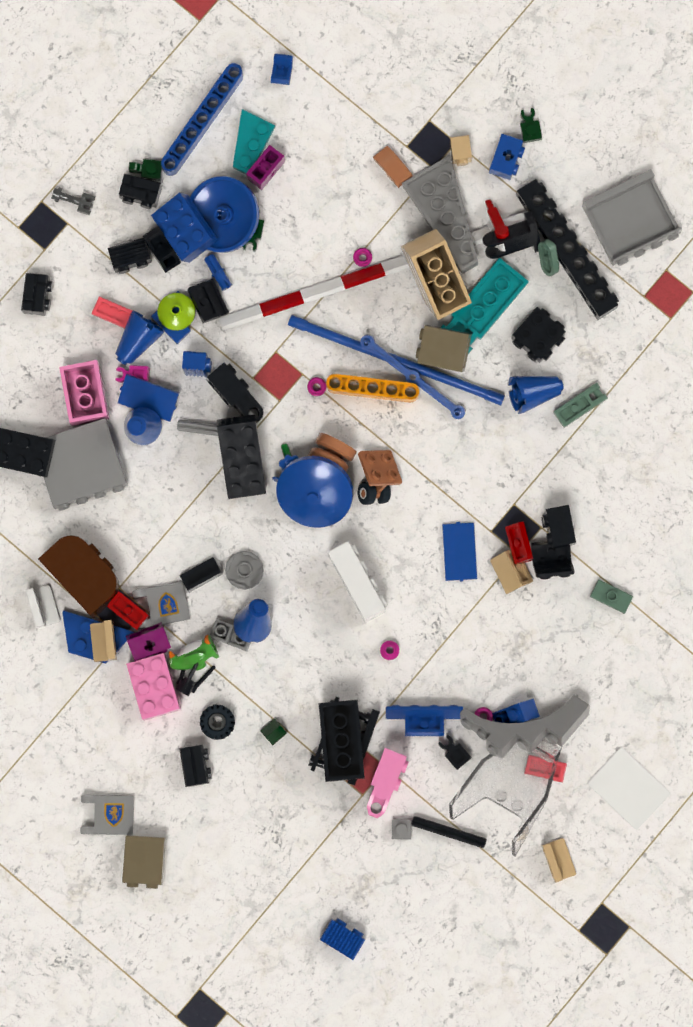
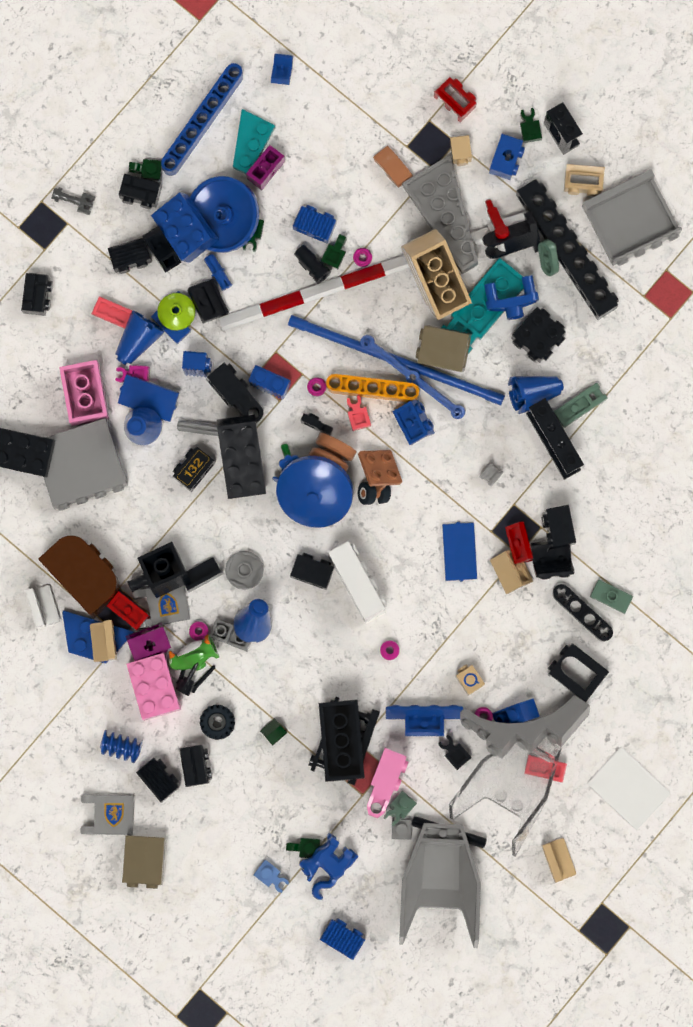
none -> blue piece [100,730,143,763]
none -> black brick [127,542,191,598]
none -> black brick [136,758,180,803]
none -> black brick [173,446,215,492]
none -> dark pink plate [189,622,209,641]
none -> blue brick [249,365,291,400]
none -> medium blue plate [254,860,289,893]
none -> dark green plate [286,838,320,858]
none -> black brick [290,553,334,590]
none -> blue brick [293,205,337,244]
none -> black axle [294,245,331,284]
none -> blue animal [299,832,358,900]
none -> black plate [301,413,333,435]
none -> dark green plate [321,234,347,270]
none -> coral plate [347,395,371,431]
none -> sand green plate [383,791,417,826]
none -> blue bracket [392,400,435,445]
none -> light grey windscreen [399,823,481,948]
none -> red window [434,77,477,123]
none -> tan brick [456,664,485,696]
none -> light grey wheel [479,463,503,486]
none -> blue connector [484,276,539,320]
none -> black fence [526,398,584,480]
none -> black panel [544,102,583,155]
none -> black panel [548,643,609,702]
none -> black beam [552,584,613,642]
none -> tan window [564,164,605,197]

